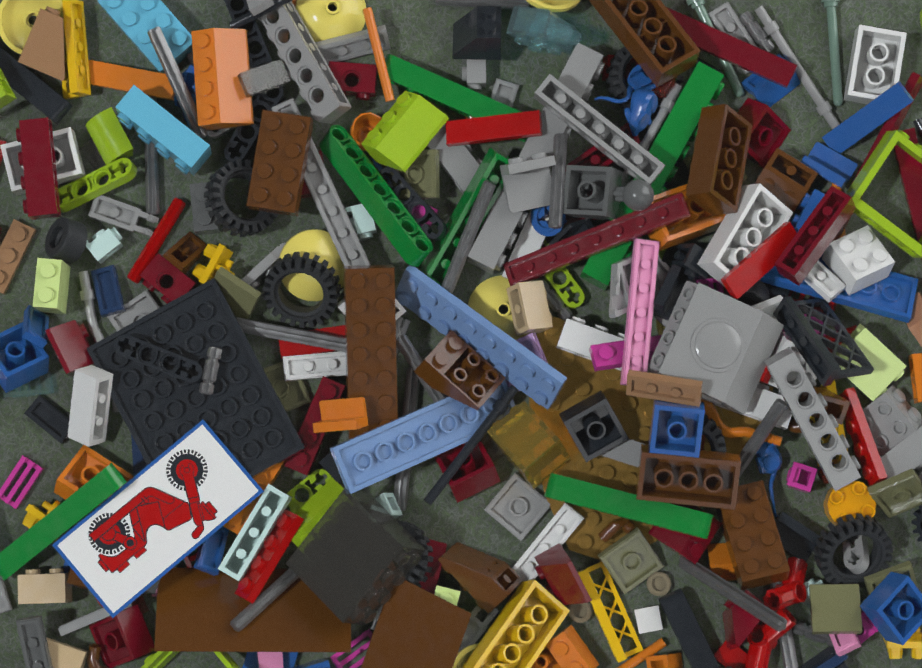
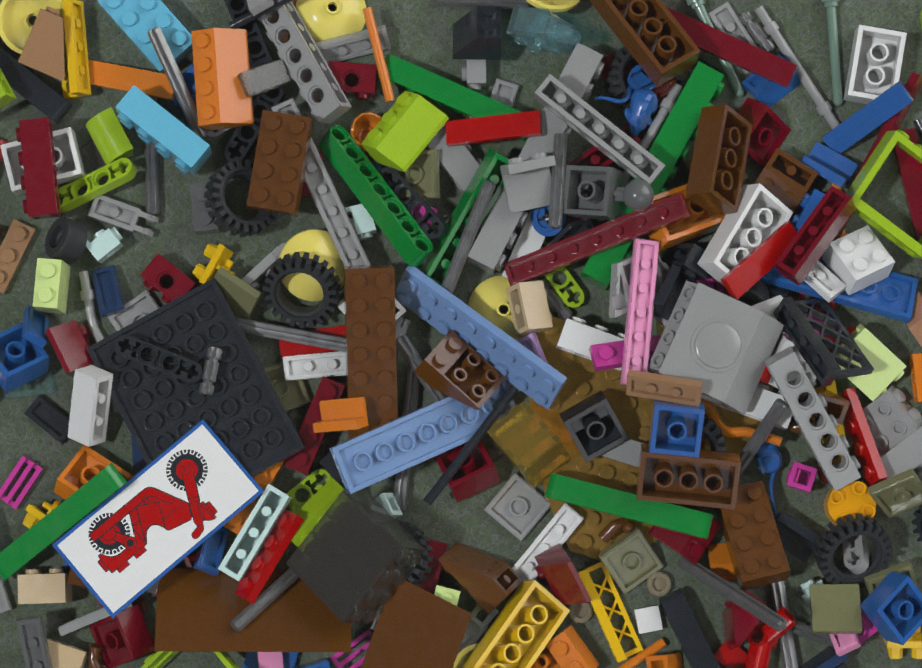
red axle [127,198,186,284] -> none
reddish brown slope [163,231,207,275] -> none
red piece [763,557,808,611] -> none

